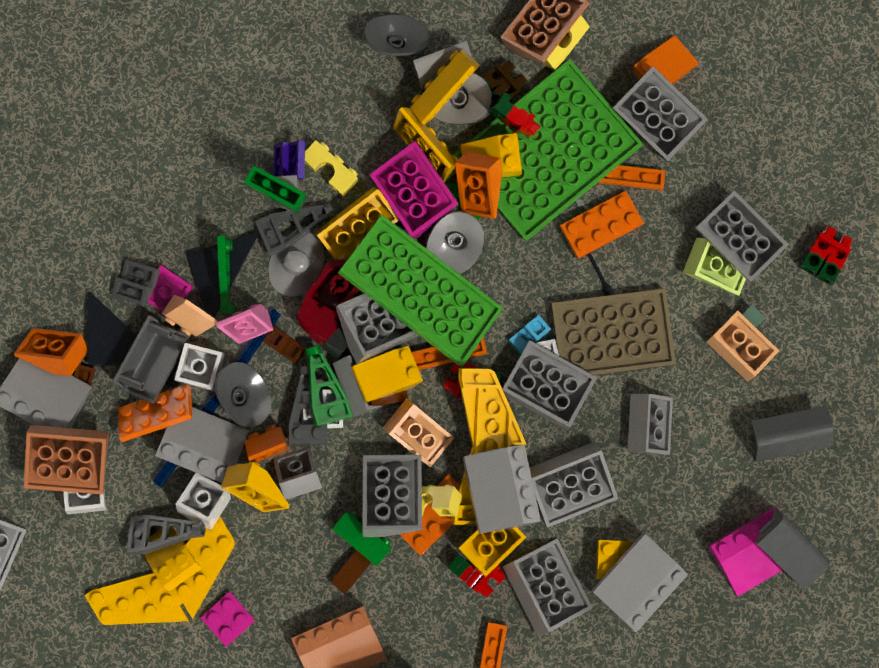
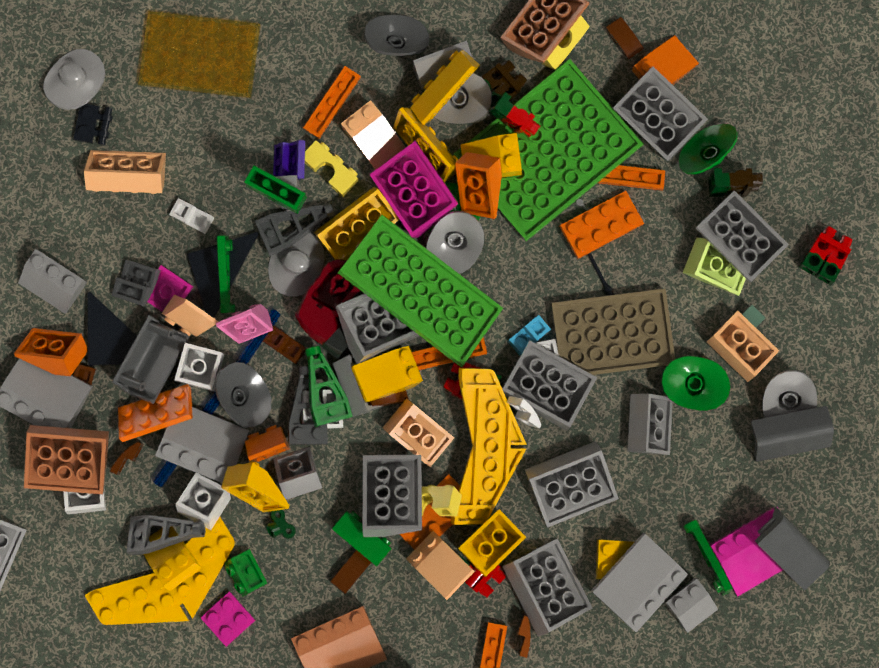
light grey slope [463,445,541,534] -> none
none -> light grey slope [18,249,87,314]
none -> light grey hat [43,49,105,110]
none -> black plate [73,104,113,146]
none -> light nougat slope [84,150,166,194]
none -> reddish brown slope [110,442,144,475]
none -> clear yellow plate [138,11,261,98]
none -> white slope [169,198,214,234]
none -> green bracket [225,549,268,597]
none -> dark green piece [266,510,296,539]
none -> orange plate [303,66,361,139]
none -> light nougat slope [341,100,406,170]
none -> light nougat slope [406,531,475,600]
none -> white slope [506,396,541,428]
none -> dark orange slope [517,615,531,658]
none -> reddish brown slope [605,17,644,59]
none -> green hat [661,356,730,411]
none -> light grey slope [664,578,718,633]
none -> green hat [679,124,738,175]
none -> green plate [683,520,733,596]
none -> hips [708,168,763,197]
none -> light grey hat [763,370,817,418]

